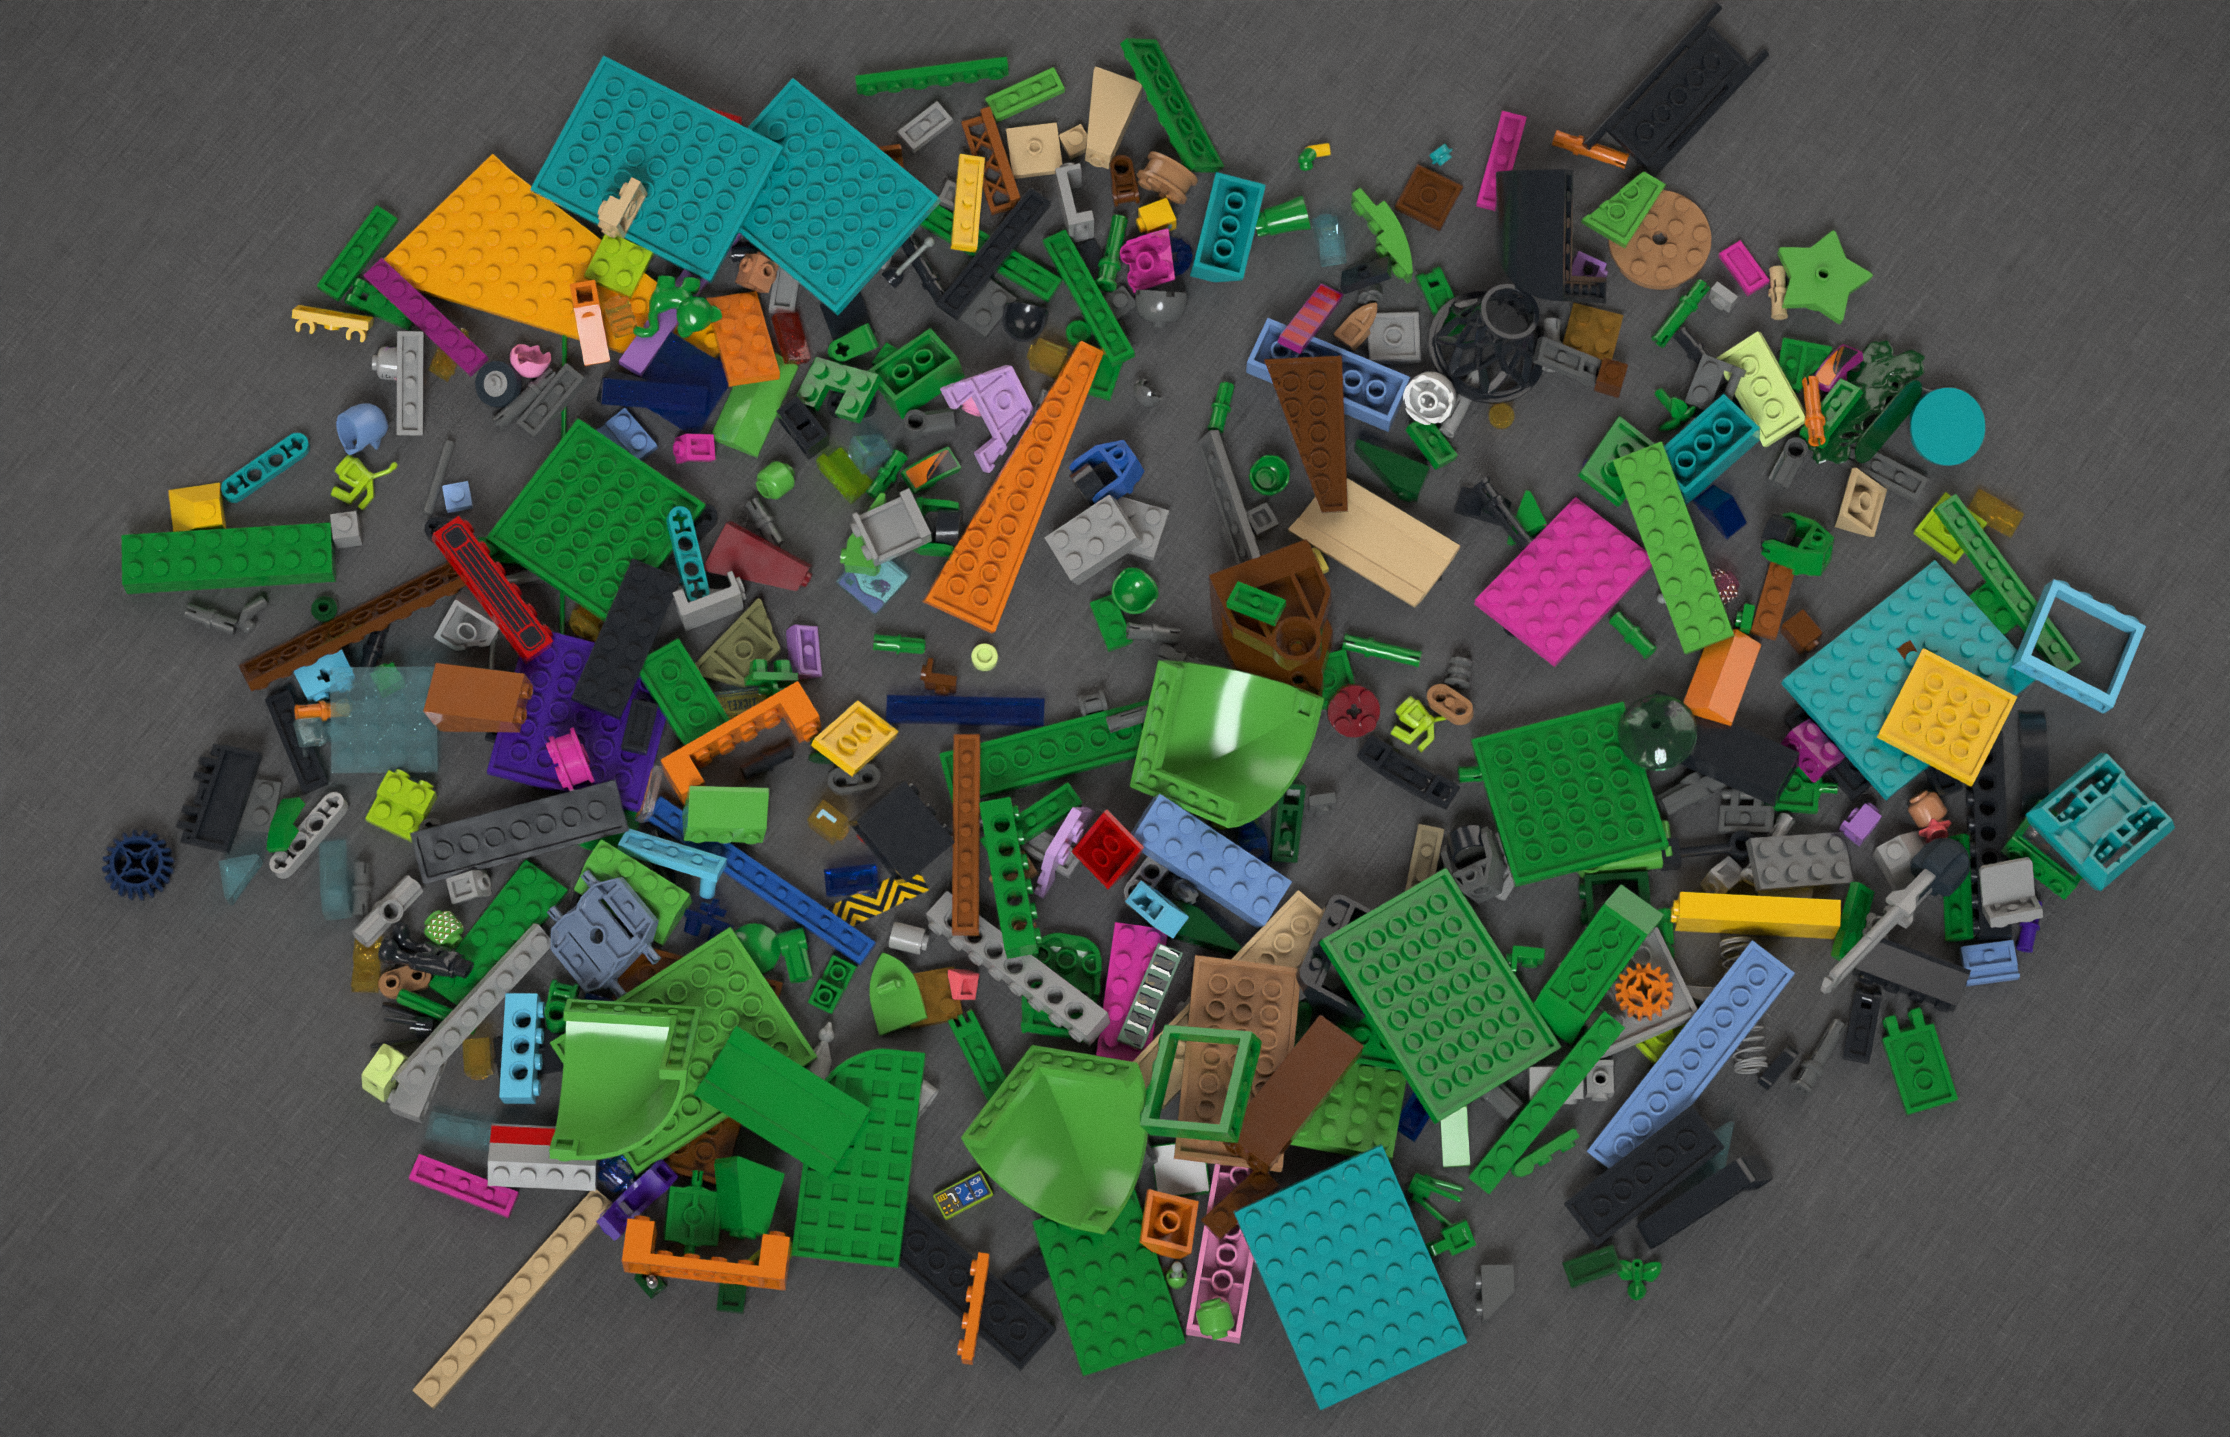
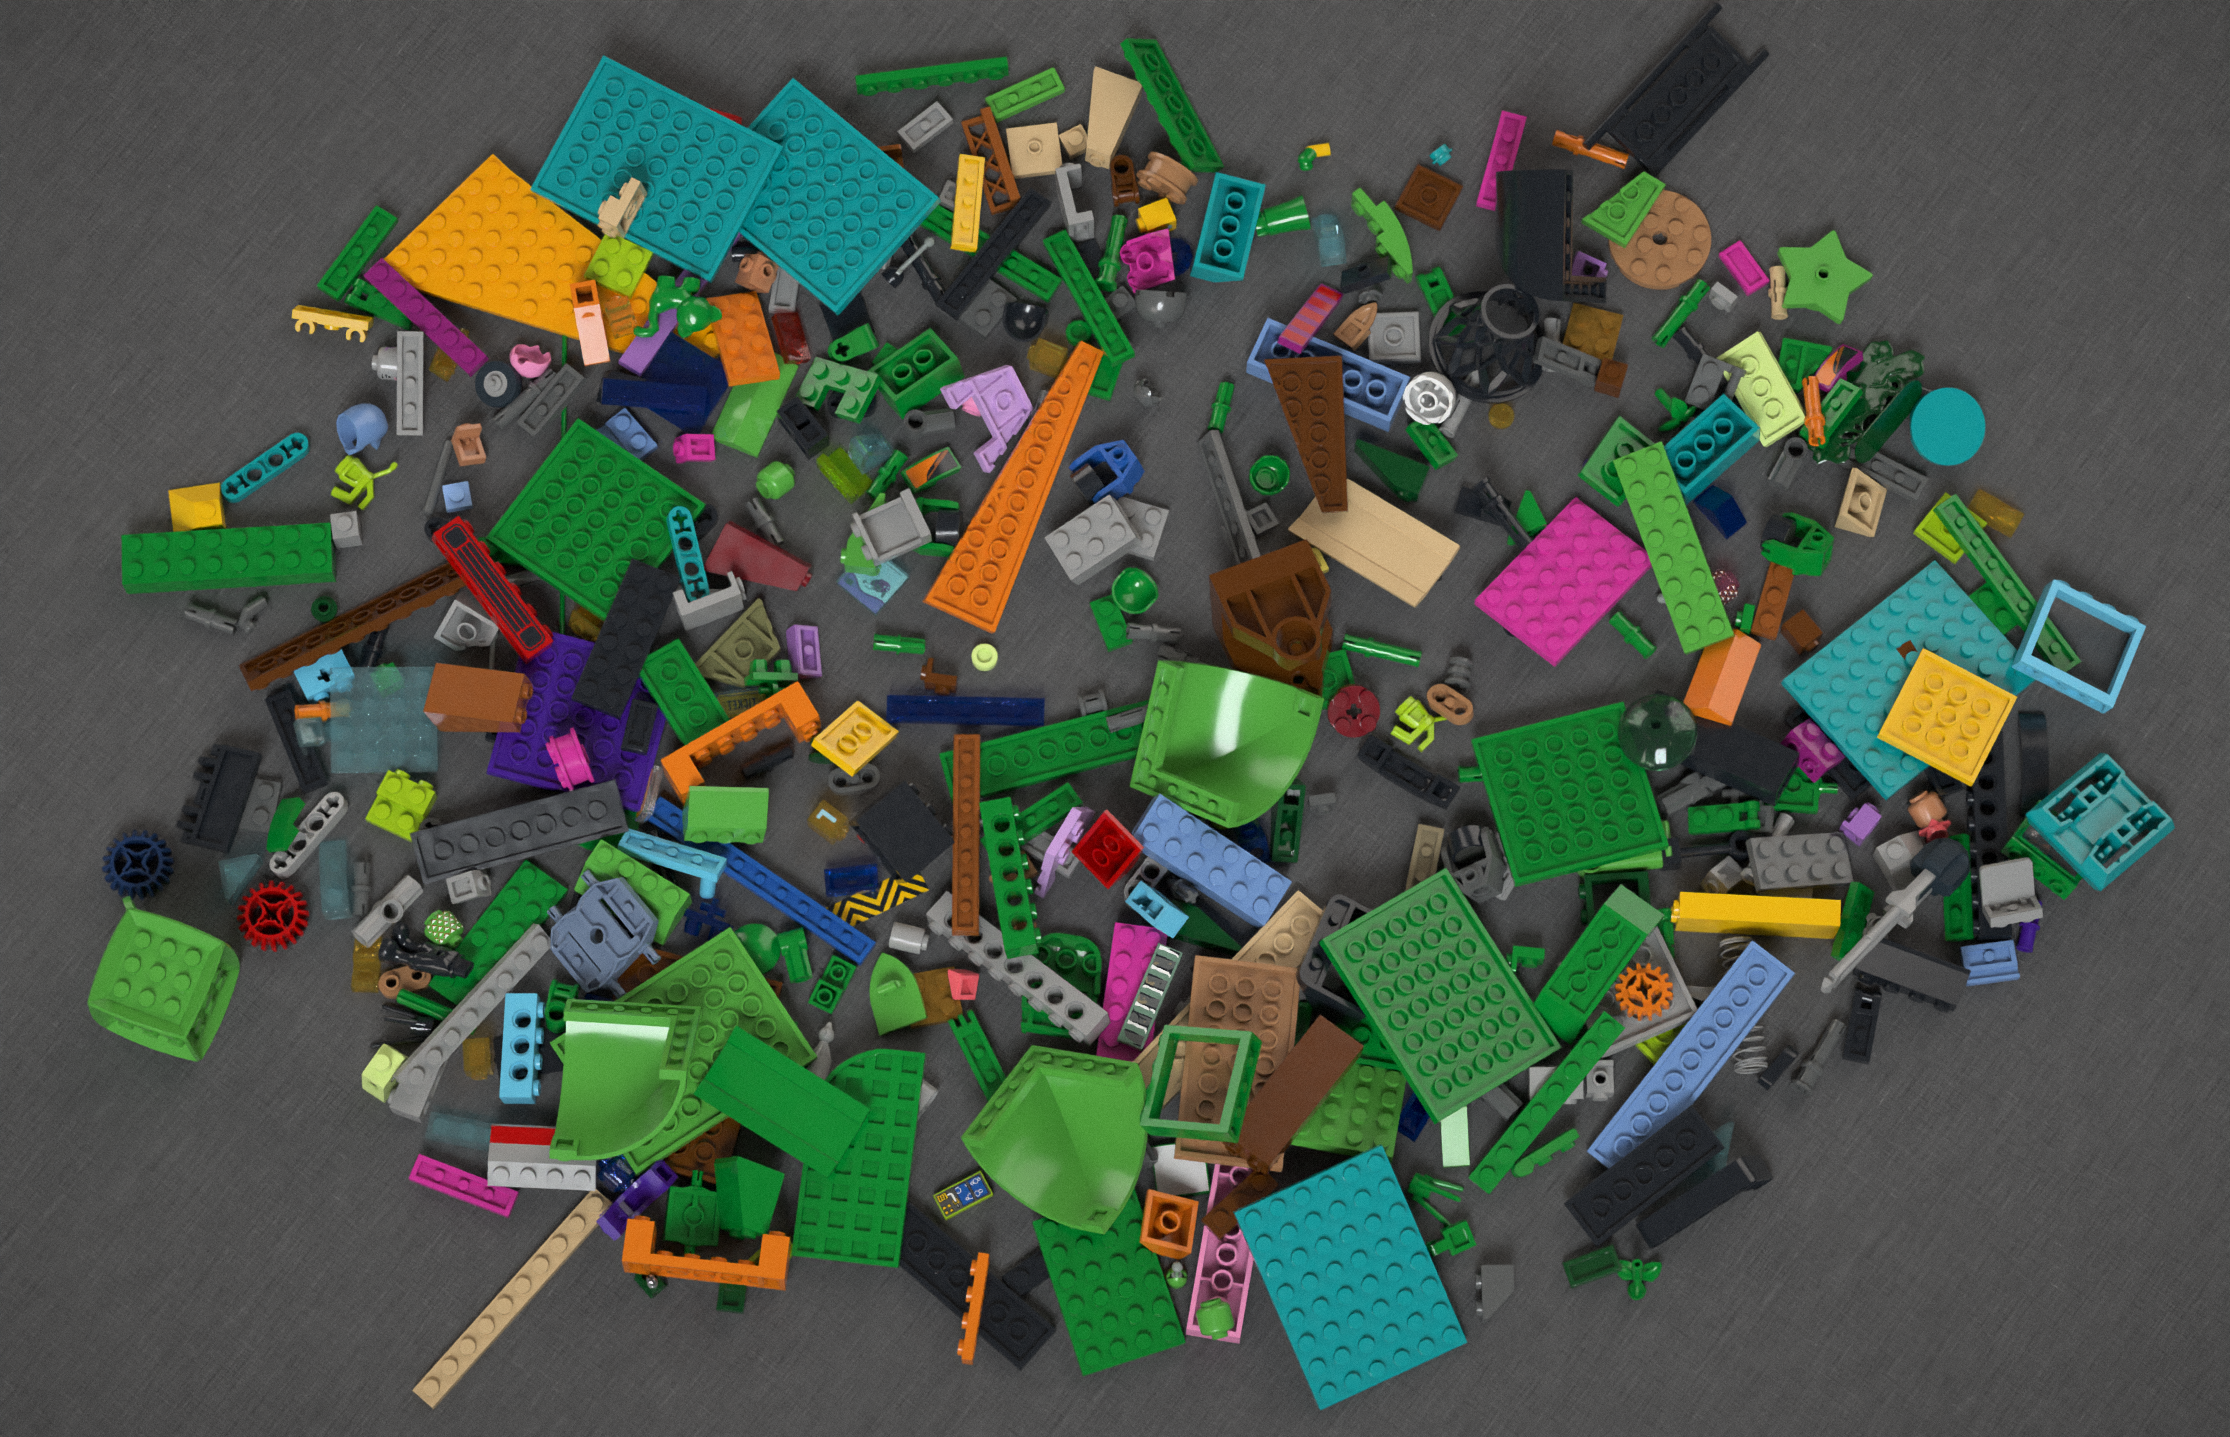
green plate [1226,581,1286,626] -> none
green tile [1881,1008,1958,1116] -> none
none -> bright green piece [87,895,240,1062]
none -> red gear [237,880,310,952]
none -> nougat bracket [451,423,486,466]
none -> green plate [1688,801,1761,835]

